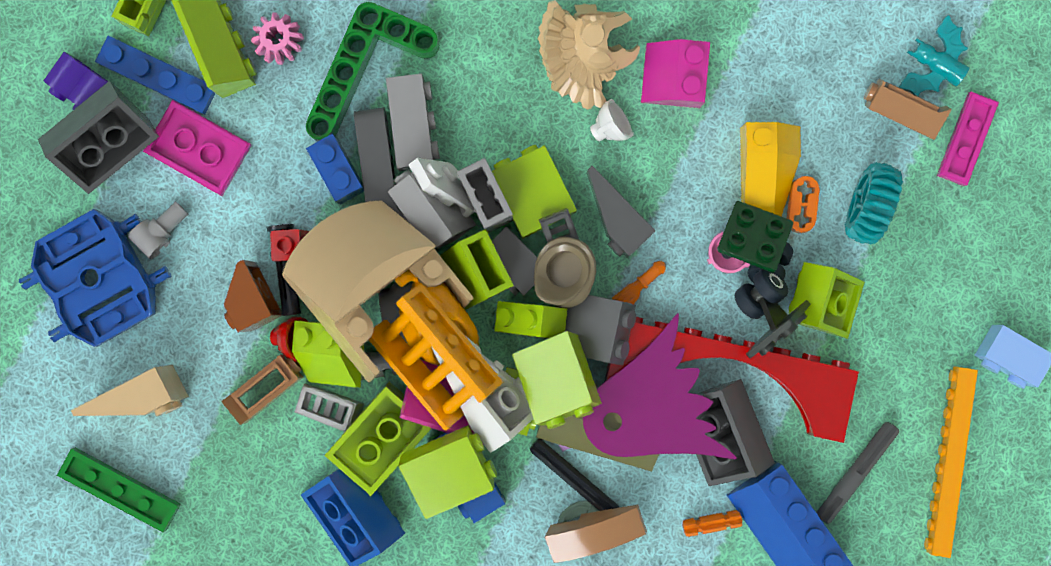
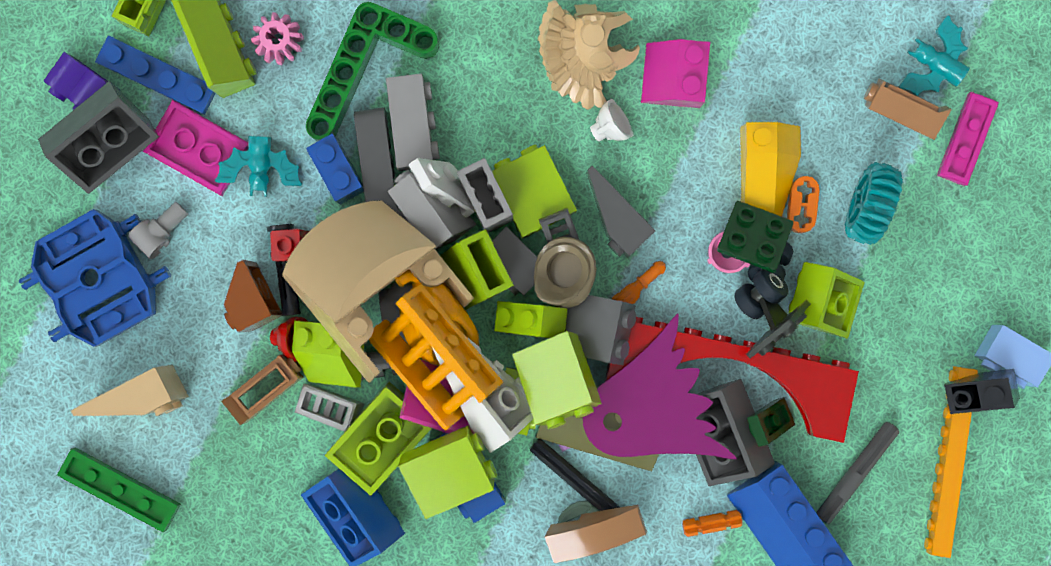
none -> teal animal [215,136,302,197]
none -> dark green plate [747,397,796,447]
none -> black slope [944,369,1020,414]

